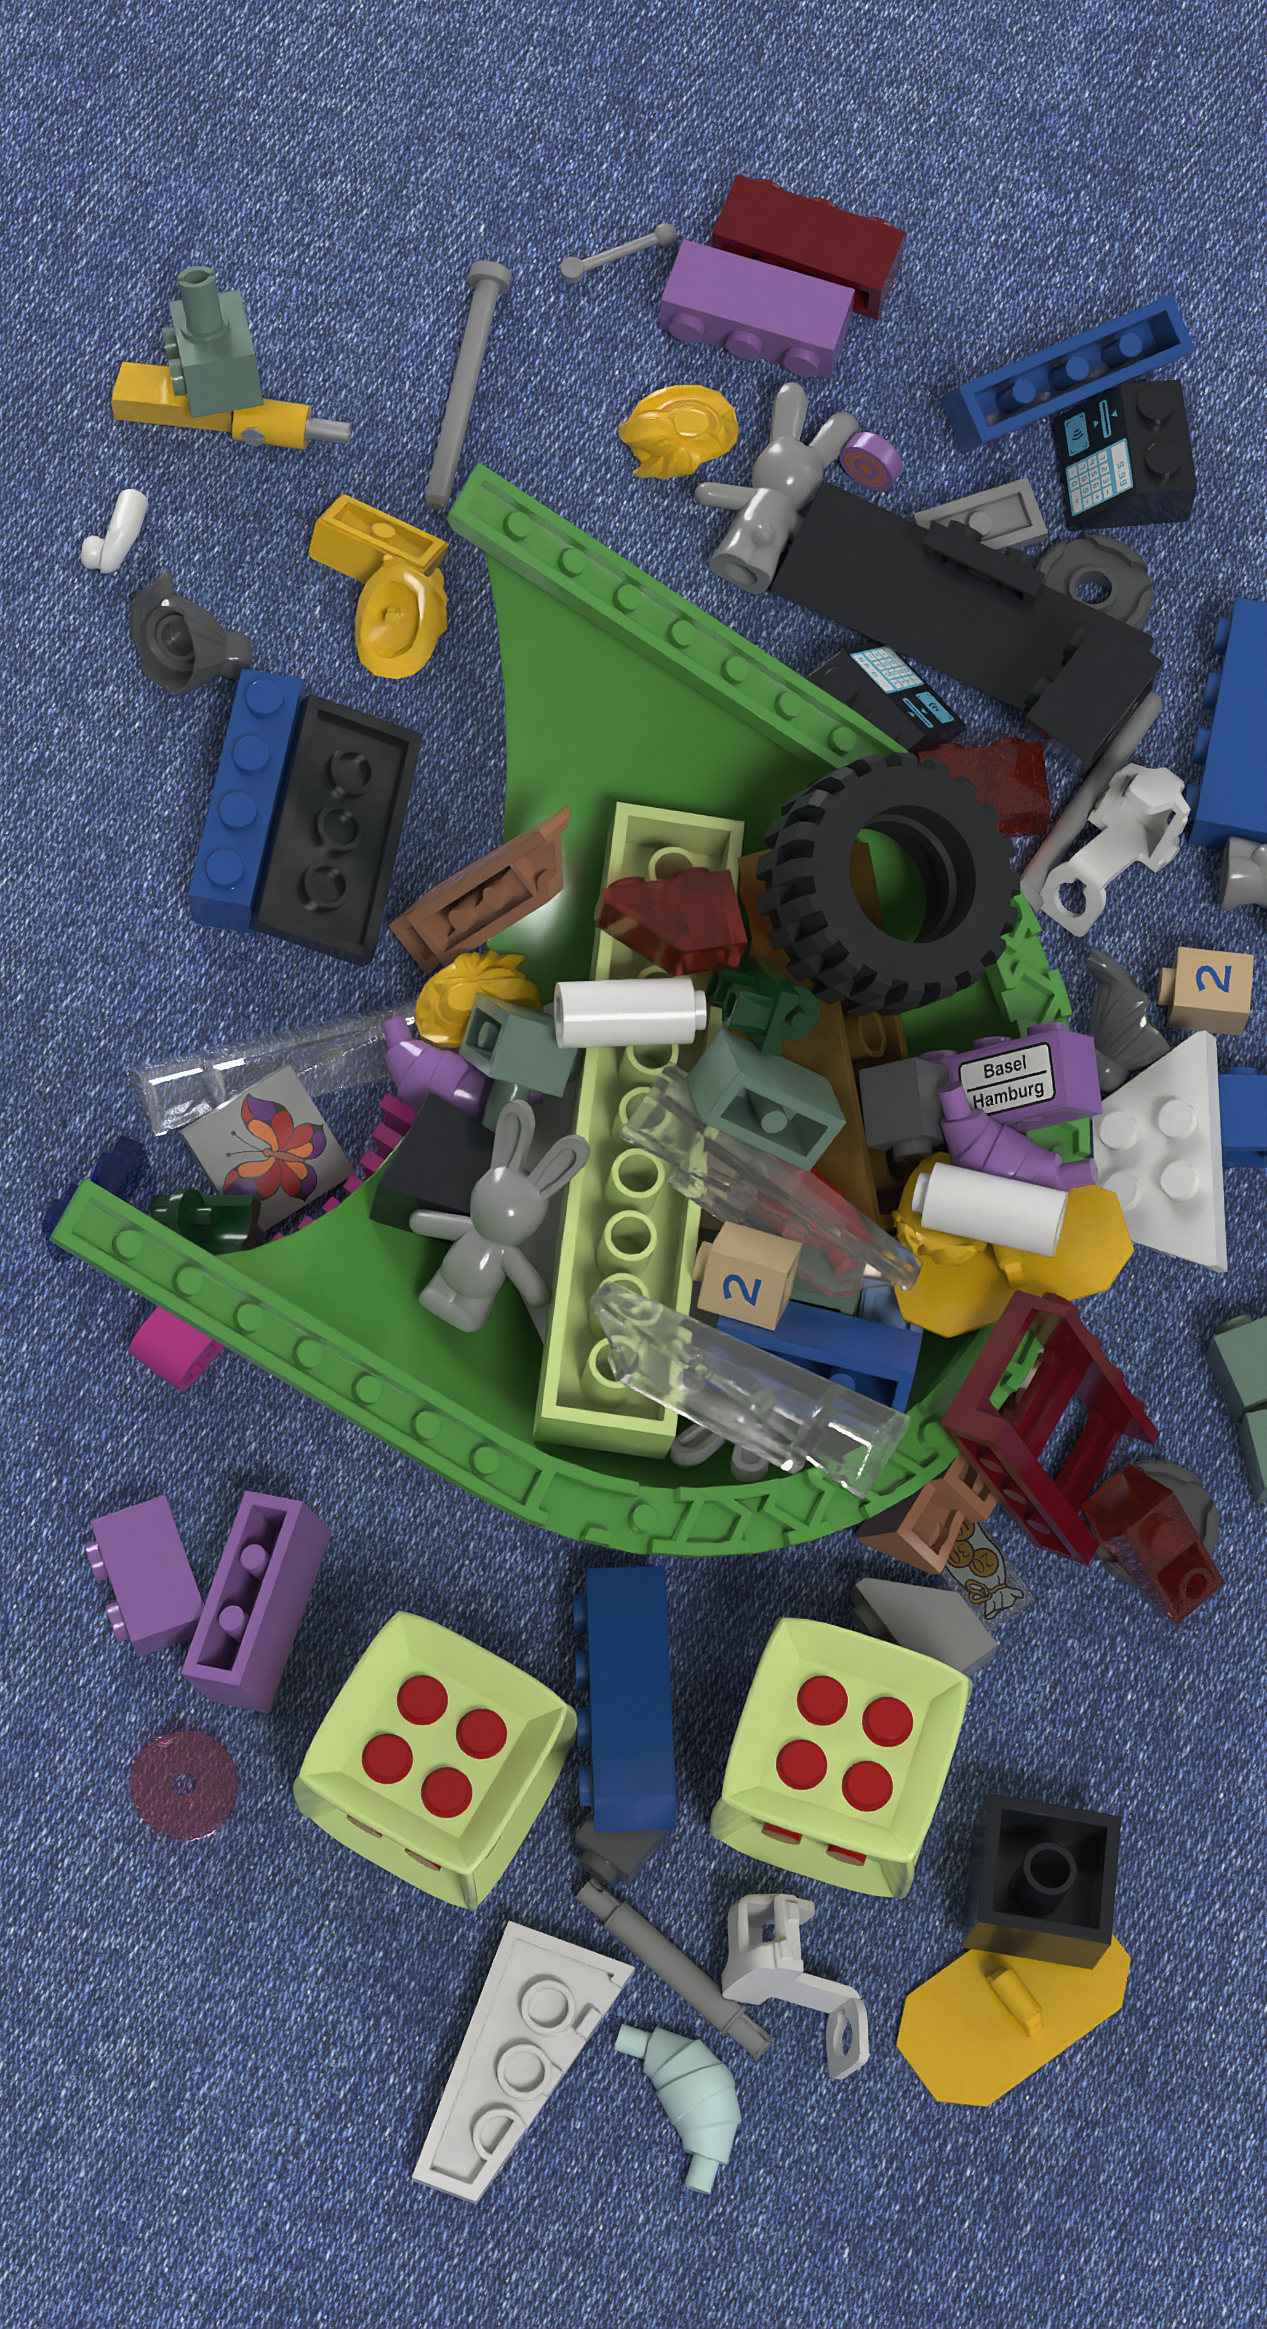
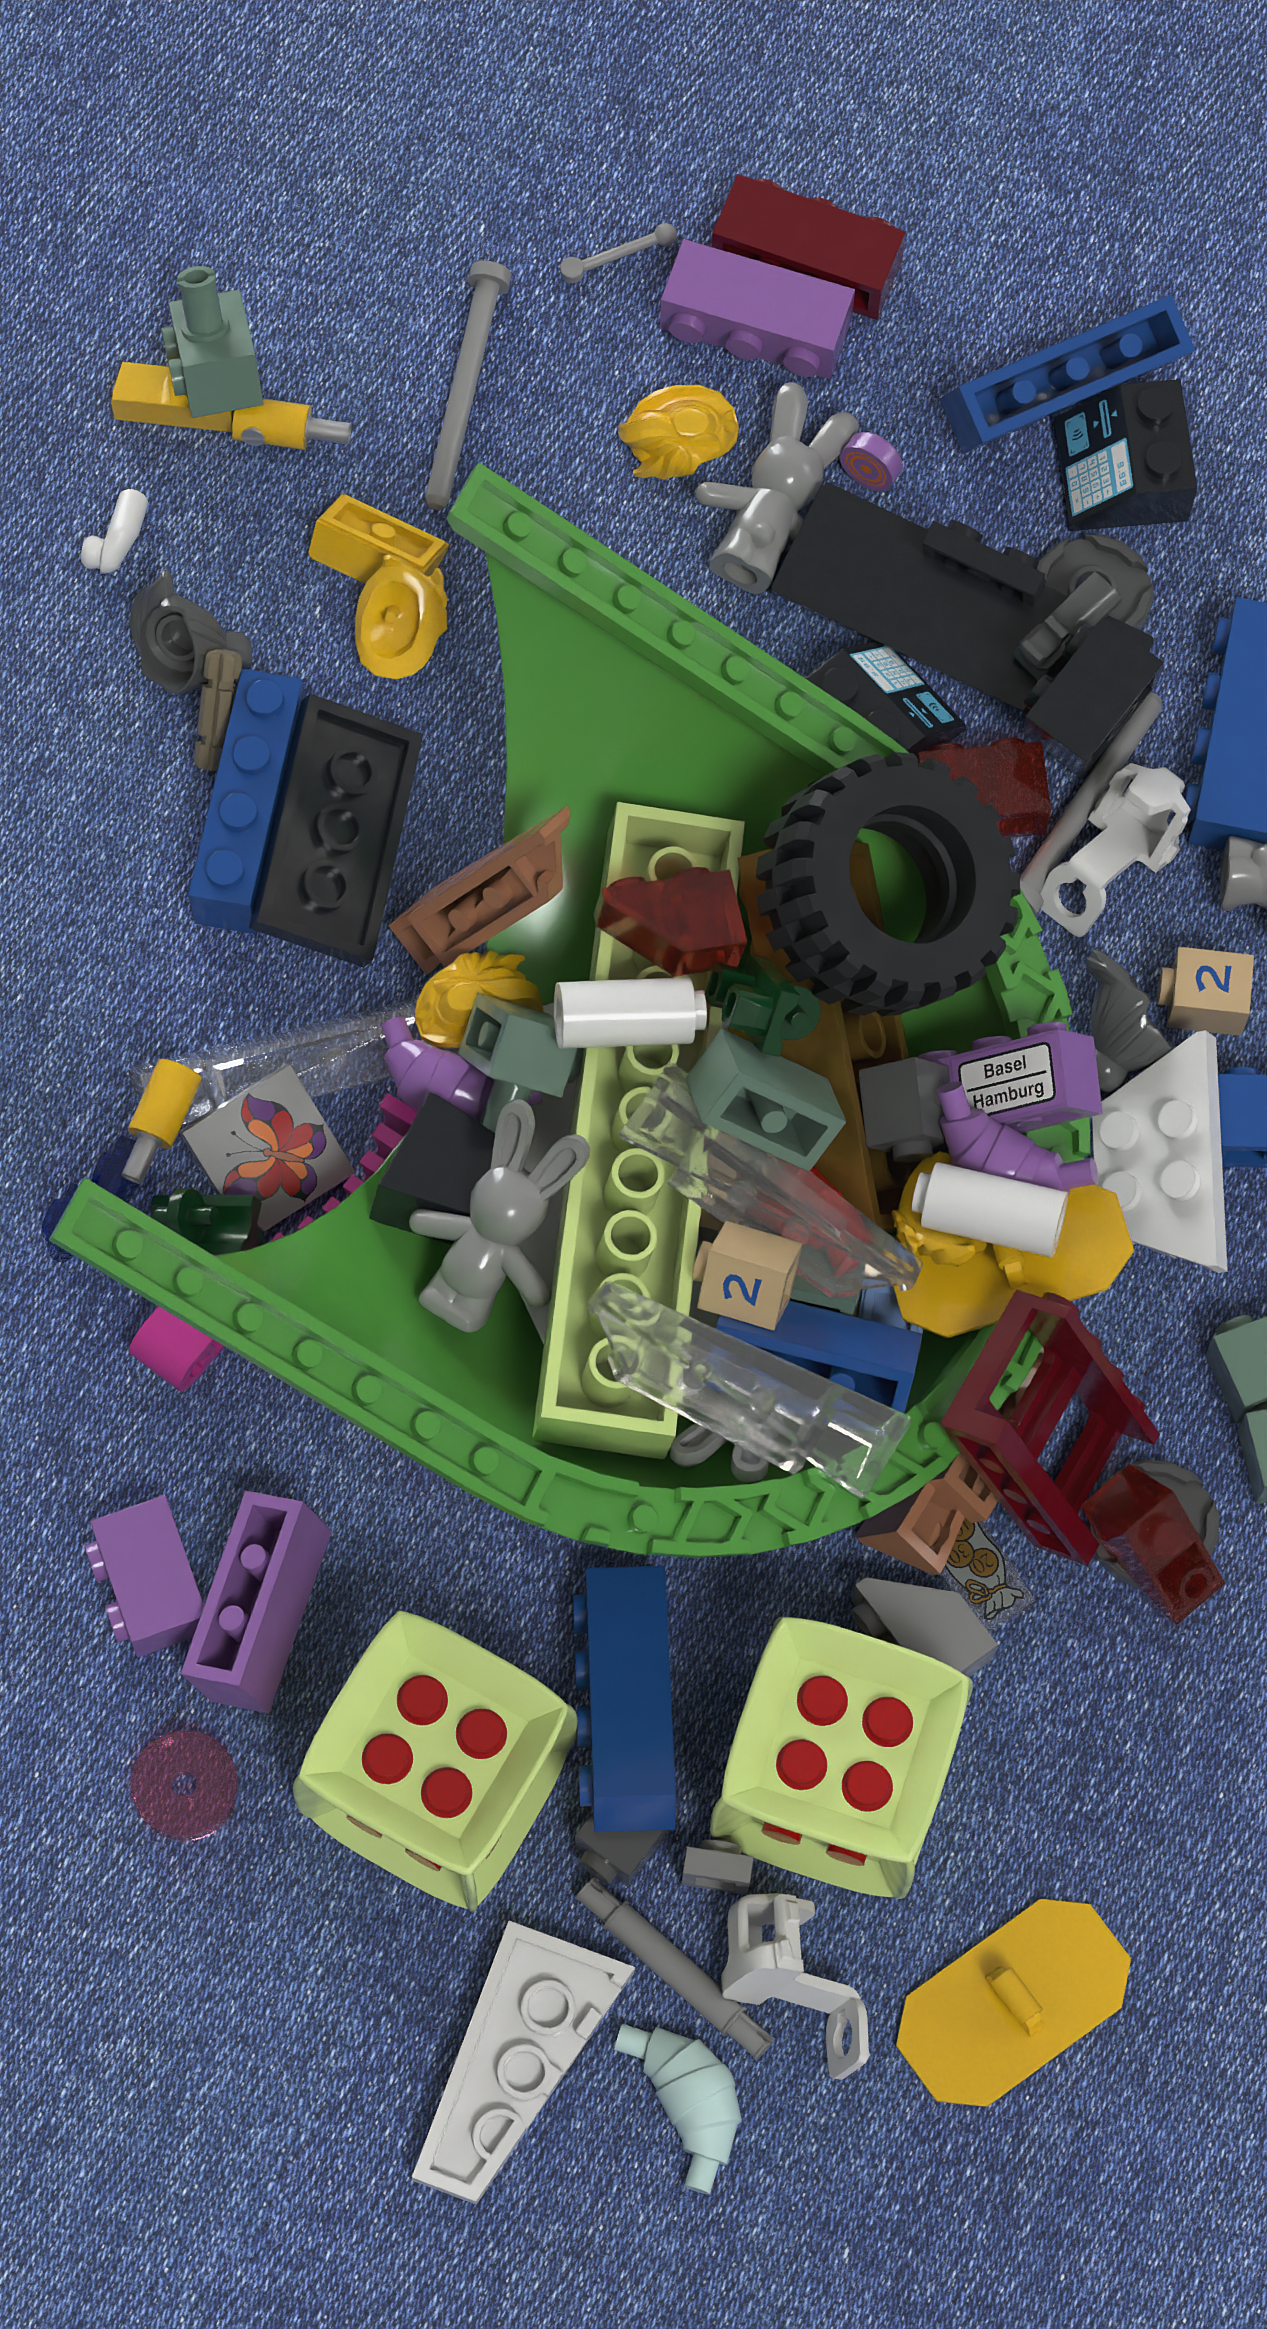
light grey plate [911,477,1048,553] -> none
black brick [961,1794,1122,1970] -> none
none -> yellow piece [122,1059,202,1184]
none -> dark tan axle [194,649,242,771]
none -> light grey plate [682,1840,754,1895]
none -> dark grey bar [1012,571,1122,681]

